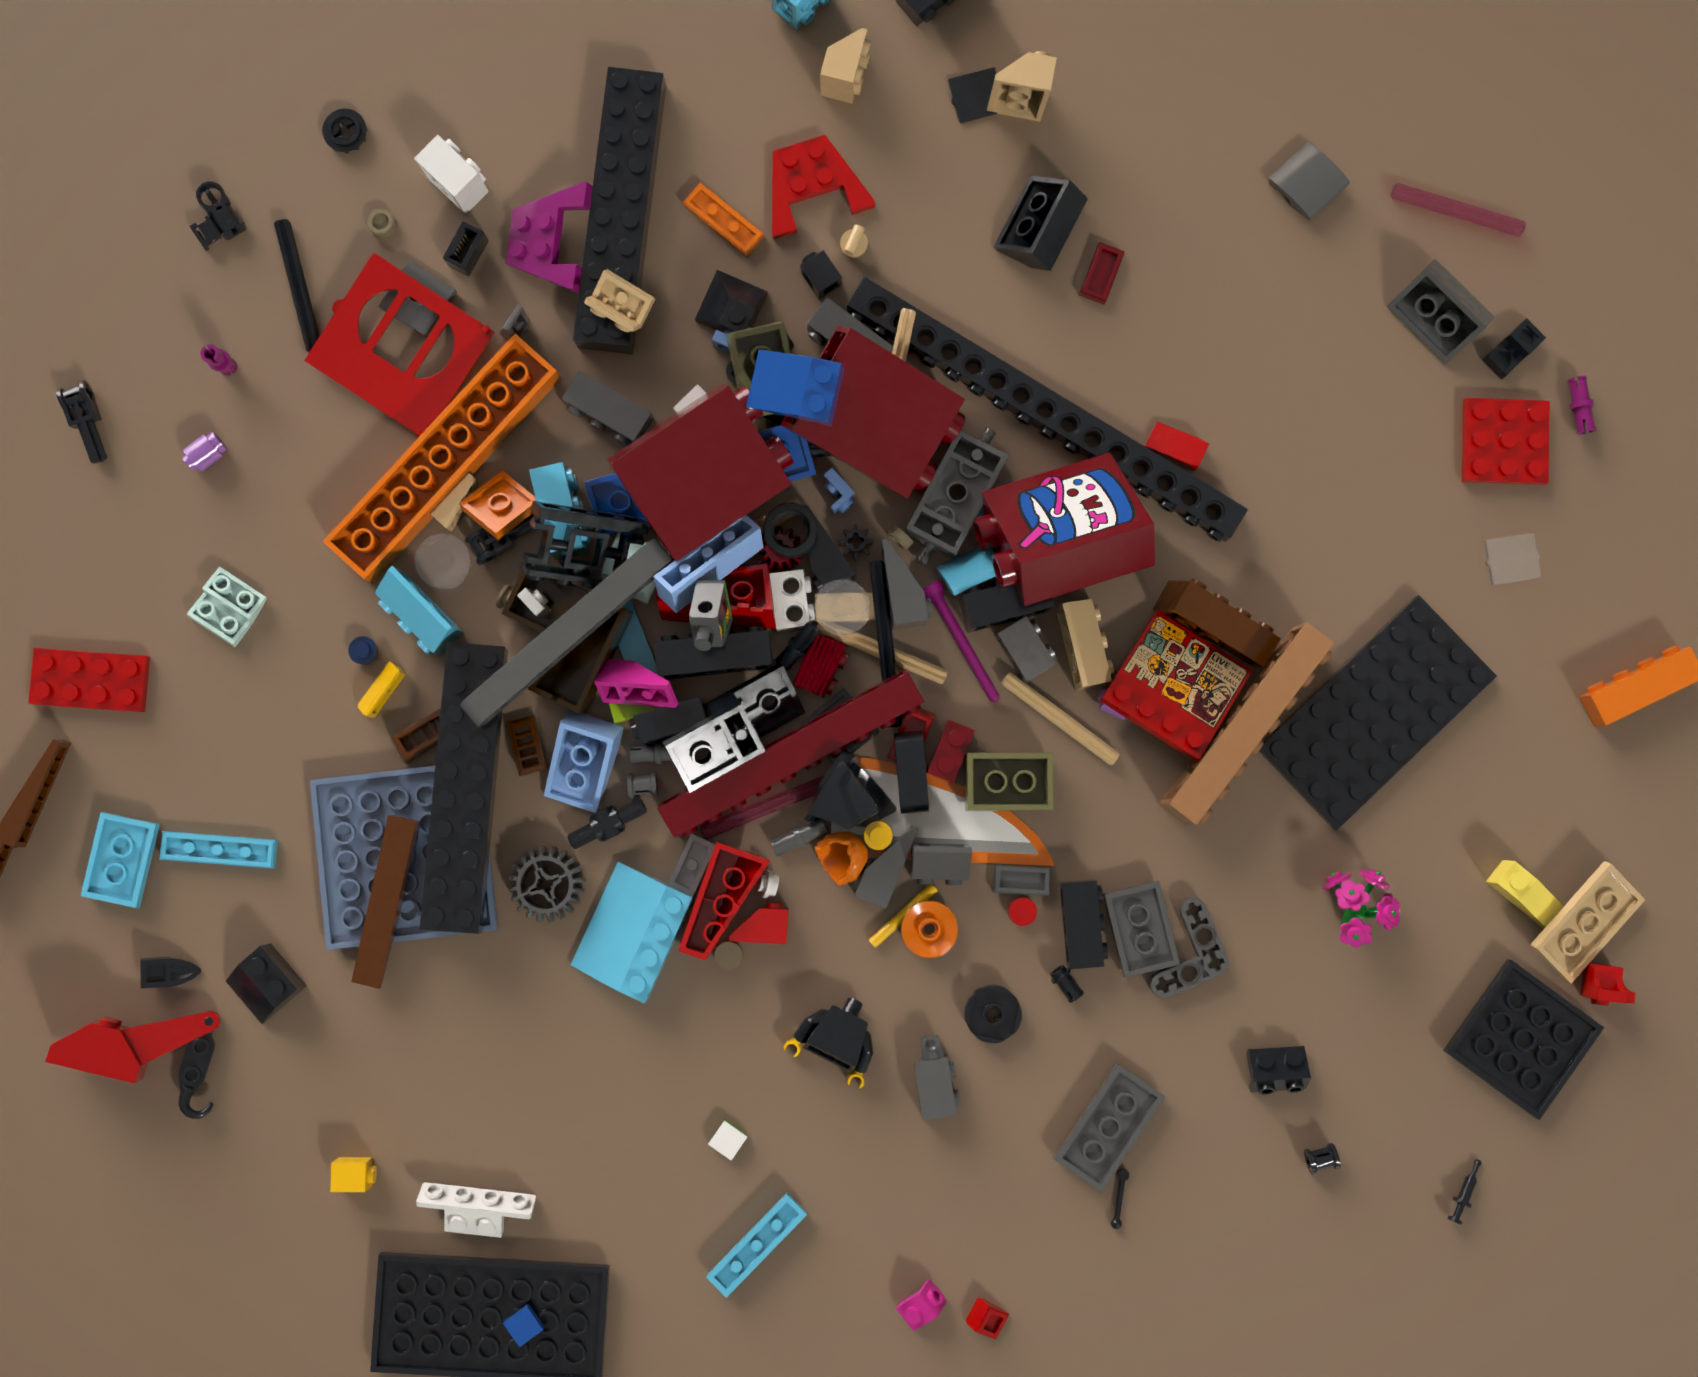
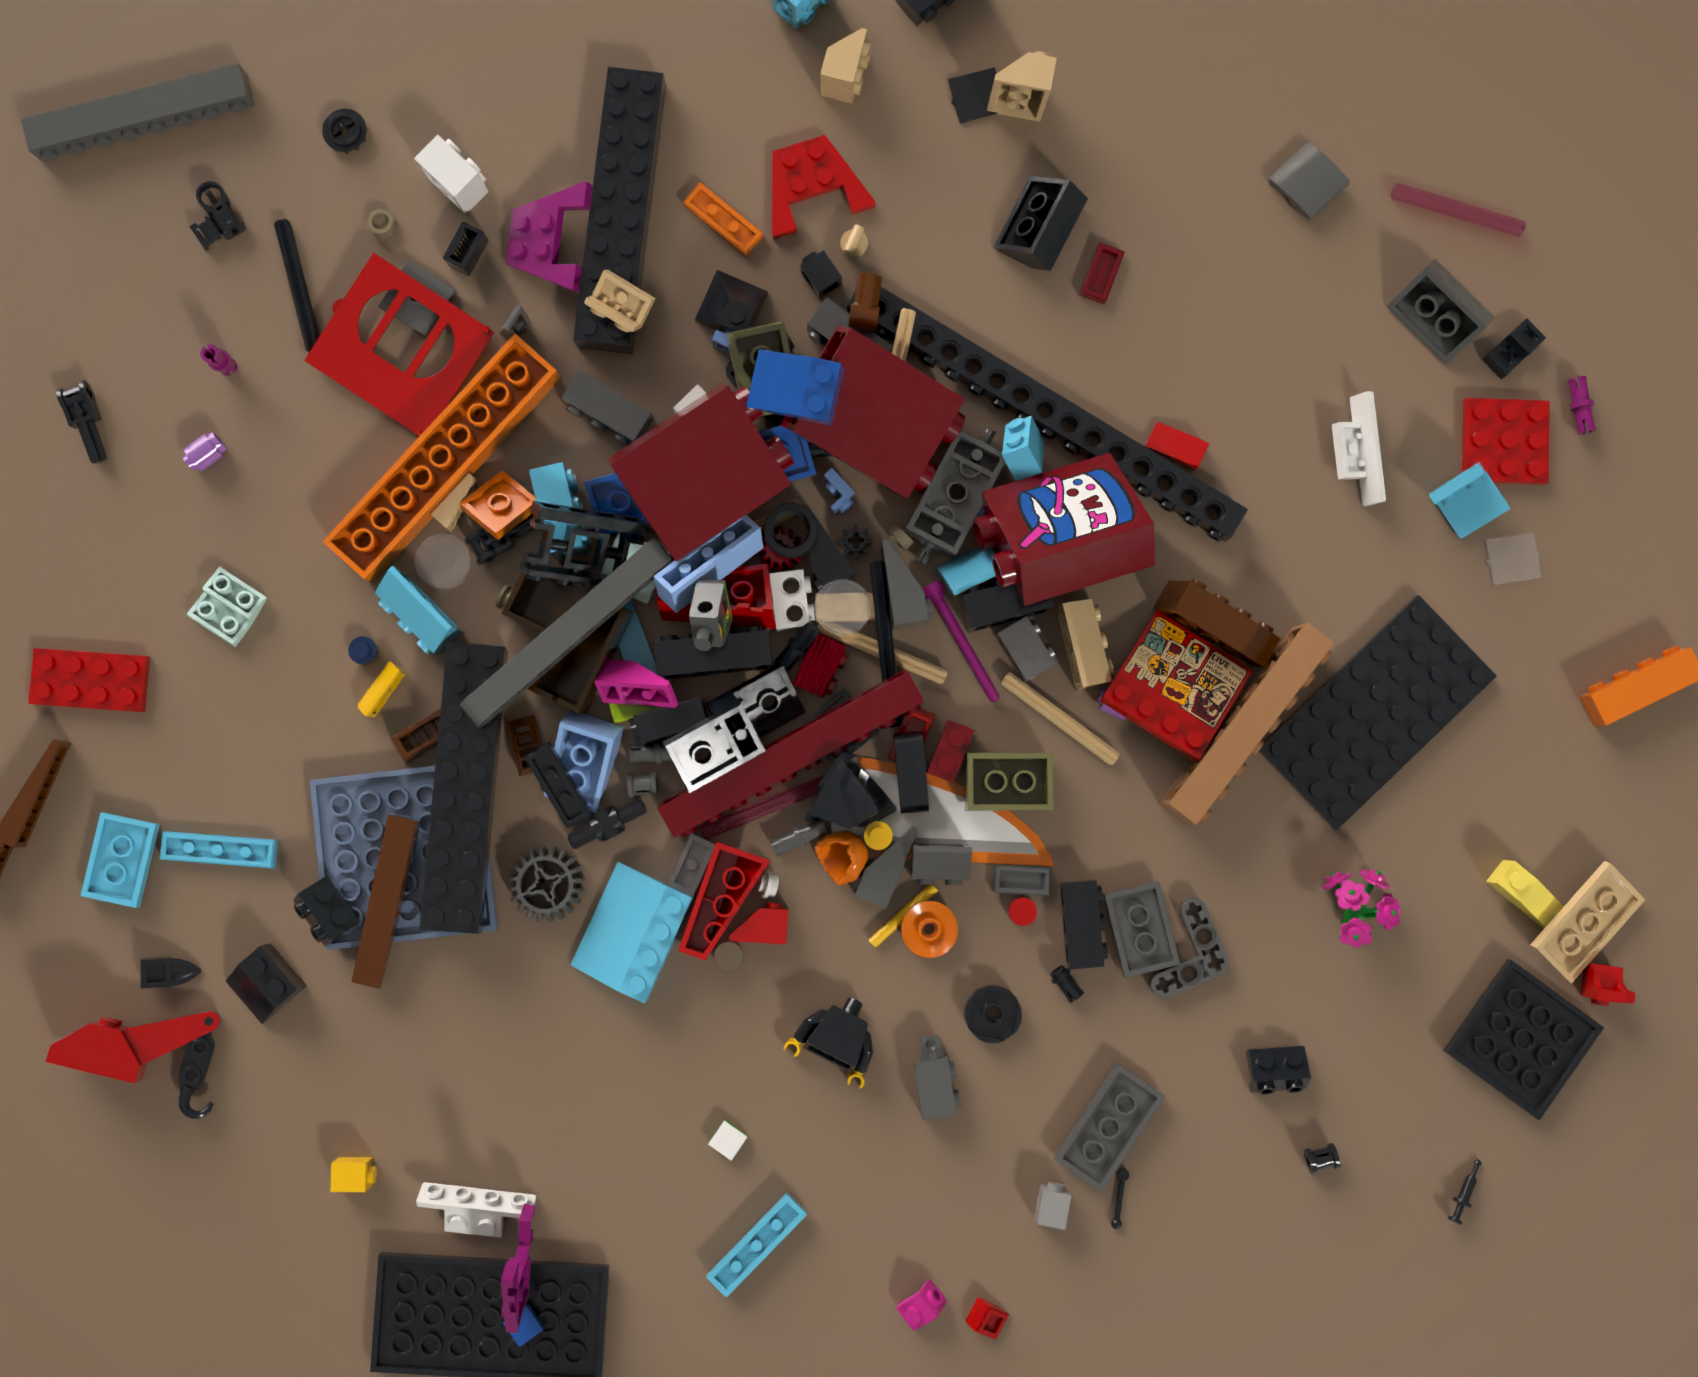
white plate [517,588,551,618] -> none
none -> dark grey brick [21,64,255,161]
none -> black bracket [293,876,360,947]
none -> magenta wing [501,1204,535,1333]
none -> black tile [524,741,592,828]
none -> reddish brown piece [848,272,882,332]
none -> medium azure brick [1002,416,1045,481]
none -> light grey brick [1034,1182,1071,1230]
none -> white bracket [1332,391,1386,506]
none -> medium azure bracket [1429,462,1510,539]

